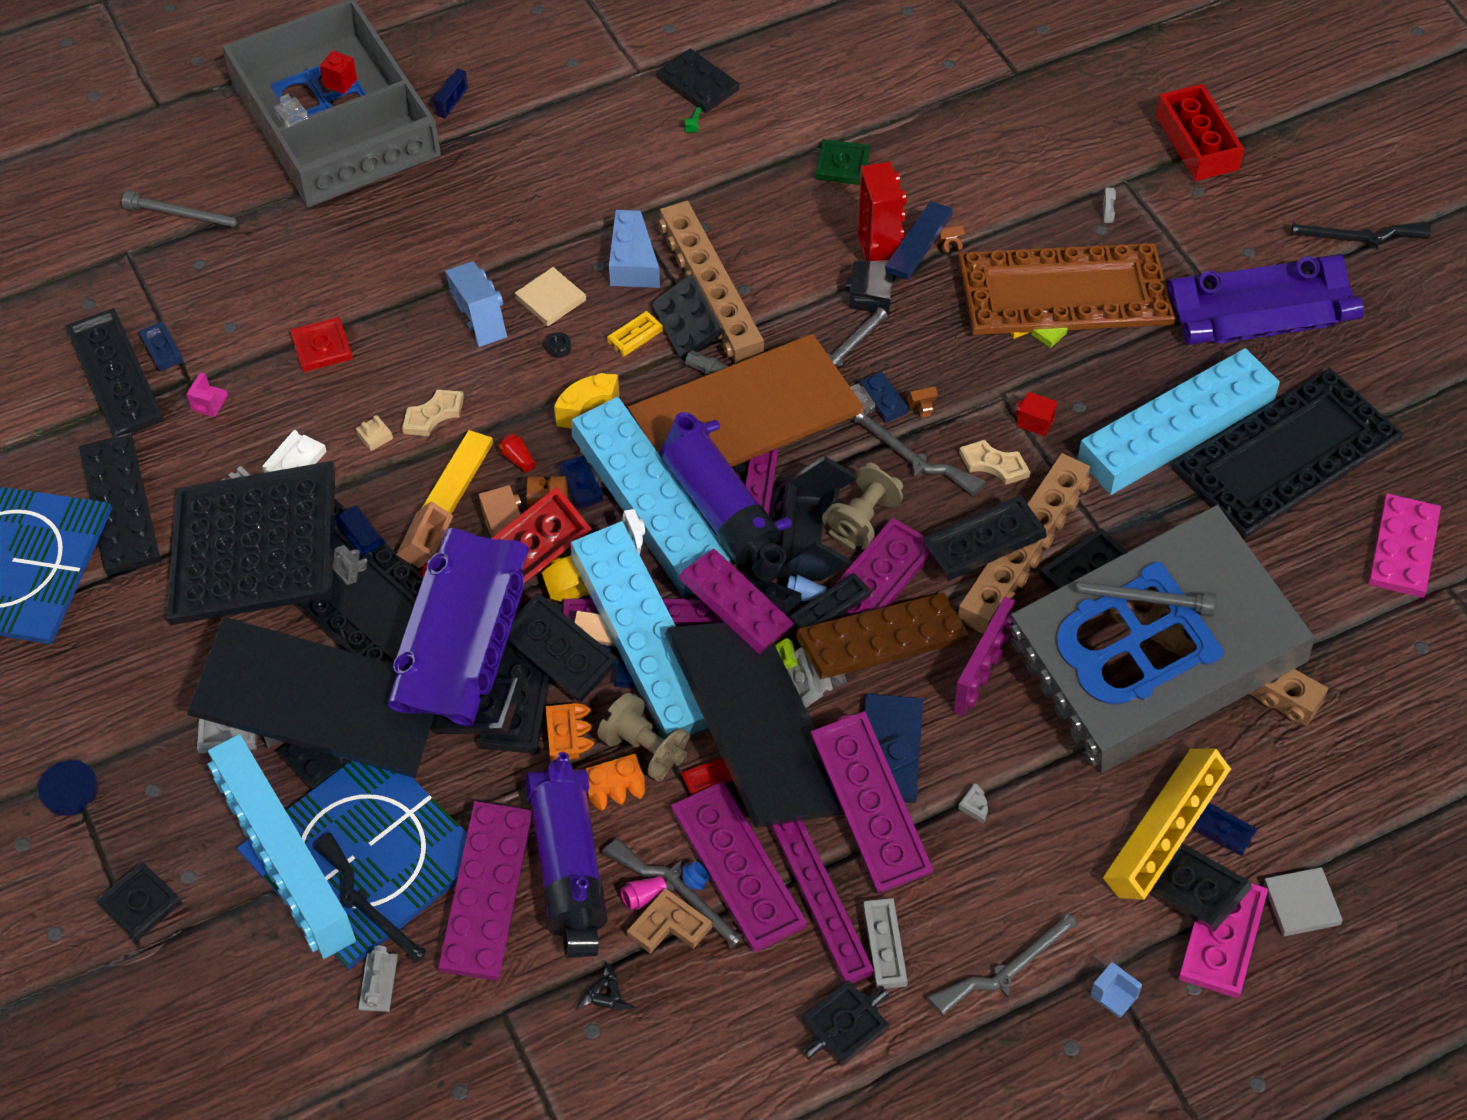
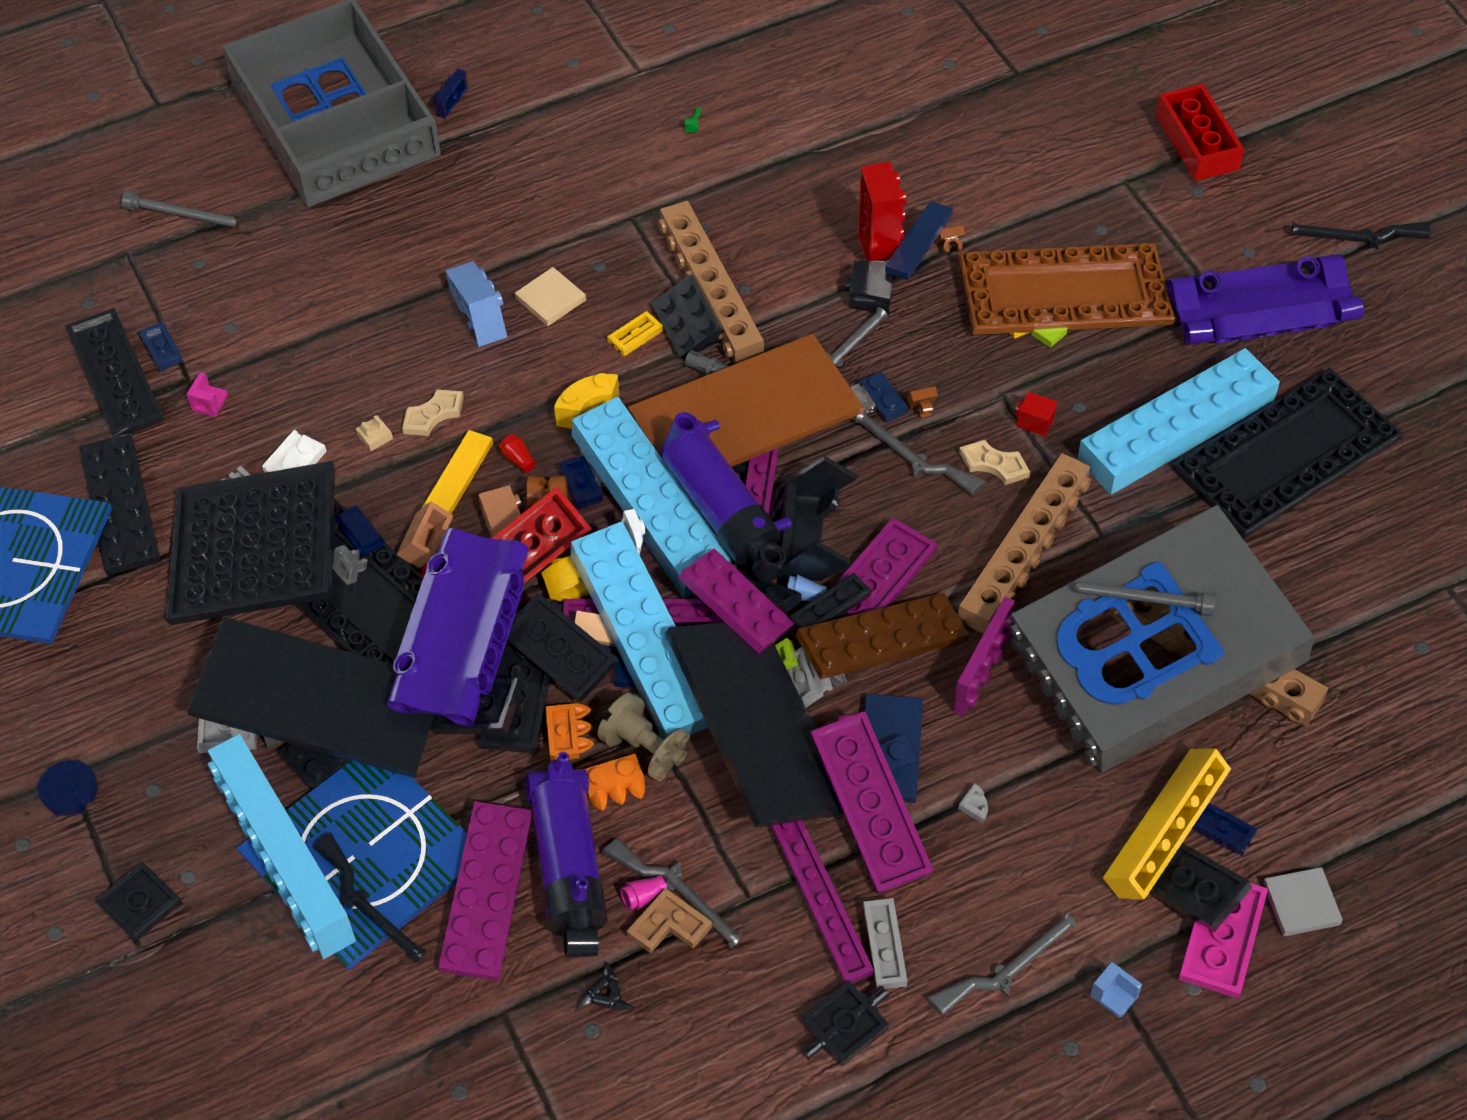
clear tile [273,93,308,128] -> none
red tile [290,317,353,373] -> none
red brick [320,50,357,94] -> none
light grey hinge [359,945,398,1012] -> none
black tile [545,332,571,358] -> none
medium blue wedge [609,210,660,288] -> none
black plate [656,48,739,114] -> none
magenta plate [671,781,807,953] -> none
red tile [681,757,734,796] -> none
blue plate [682,861,709,890] -> none
dark green tile [815,139,870,185] -> none
dark tan piece [822,462,903,550] -> none
black plate [922,495,1047,581] -> none
black plate [1039,528,1127,591] -> none
light grey tile [1103,188,1116,223] -> none
dark pink plate [1368,494,1441,598] -> none

